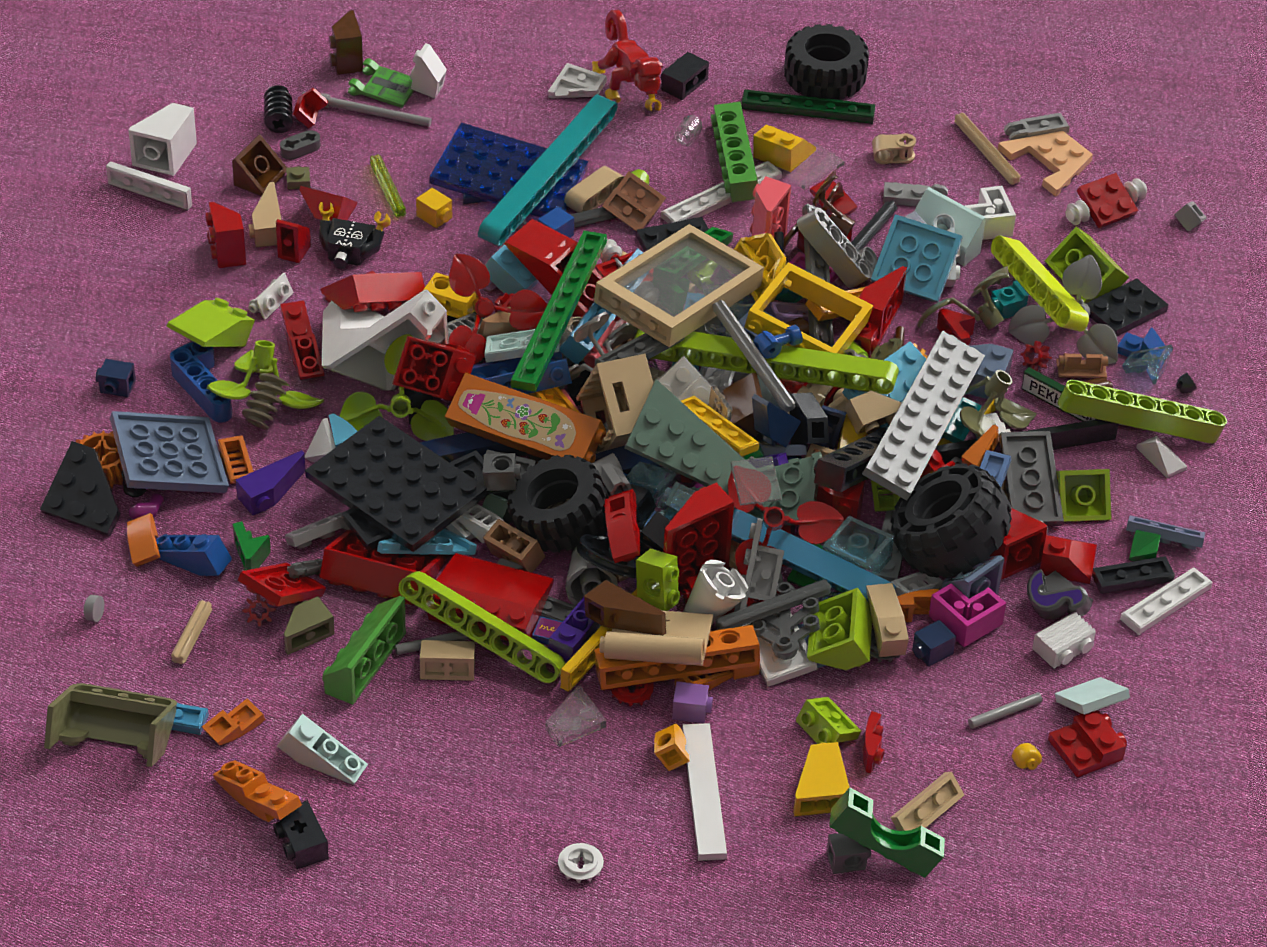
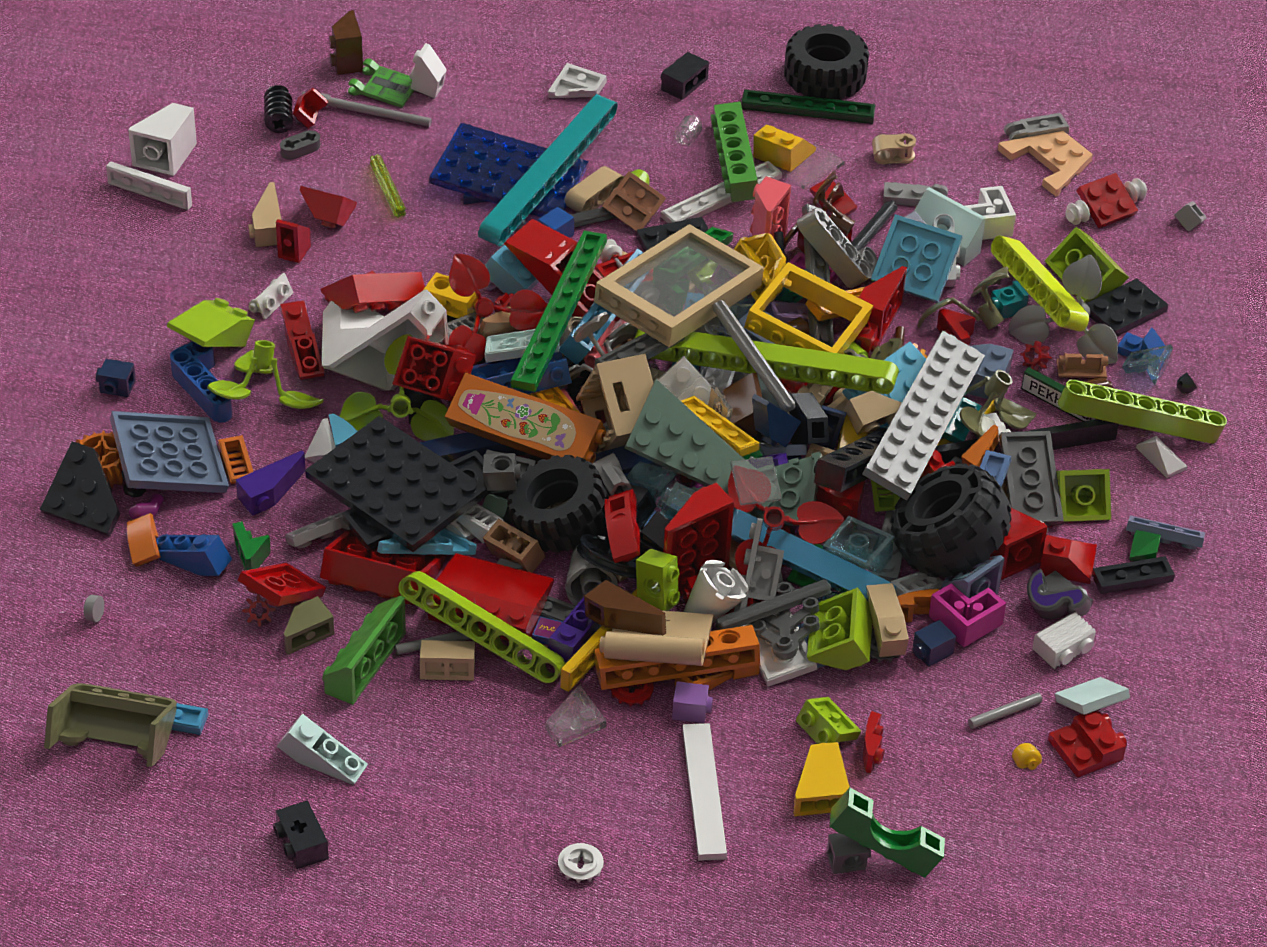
tan axle [171,600,212,664] -> none
orange slope [202,698,266,746] -> none
red slope [205,202,247,268] -> none
orange slope [213,760,302,822] -> none
reddish brown slope [232,134,287,196] -> none
dark tan piece [242,373,290,430] -> none
olive plate [286,166,310,189] -> none
dark grey axle [287,559,322,579] -> none
black torso [319,202,391,269] -> none
yellow brick [416,188,452,228] -> none
red animal [592,10,663,111] -> none
light orange leg [654,723,690,771] -> none
blue leg [753,325,803,359] -> none
tan plate [890,772,964,831] -> none
tan axle [954,113,1021,185] -> none
white tile [1120,567,1213,635] -> none

